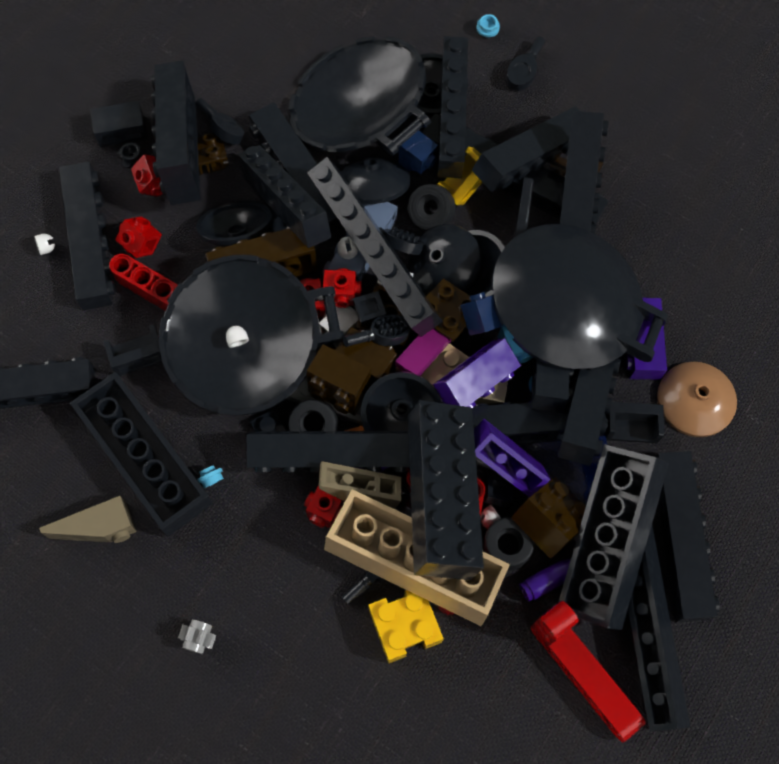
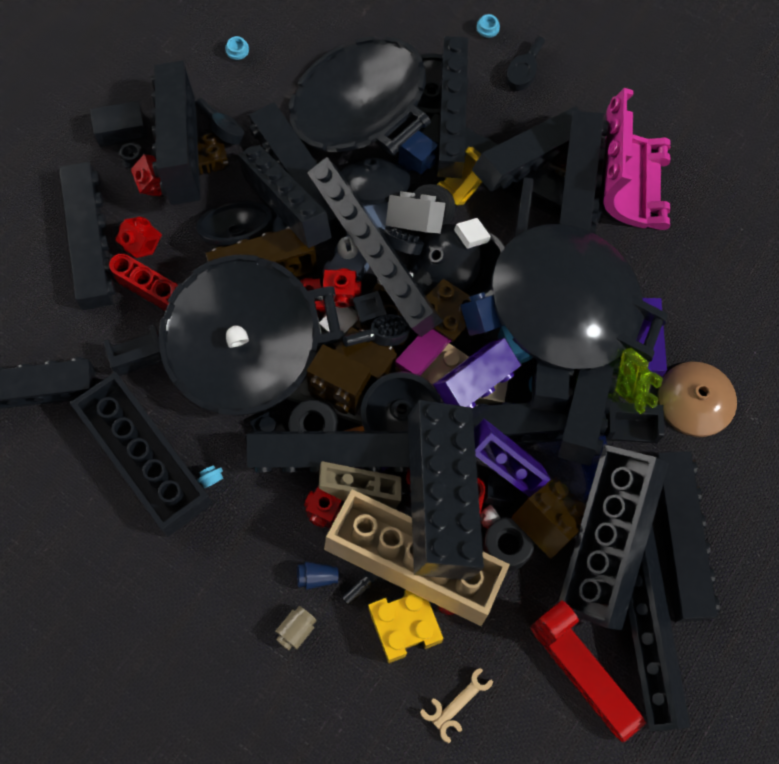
white hinge [34,234,55,255] -> none
dark tan slope [40,496,137,543] -> none
light grey gear [178,620,216,654] -> none
dark purple piece [519,558,570,602] -> none
none -> medium azure plate [225,36,249,60]
none -> dark tan brick [275,606,317,651]
none -> dark blue cone [297,562,338,590]
none -> light grey brick [385,191,445,234]
none -> tan bar [420,668,493,743]
none -> white tile [454,218,491,249]
none -> dark pink hinge [604,88,670,230]
none -> clear neon green plate [615,348,663,414]

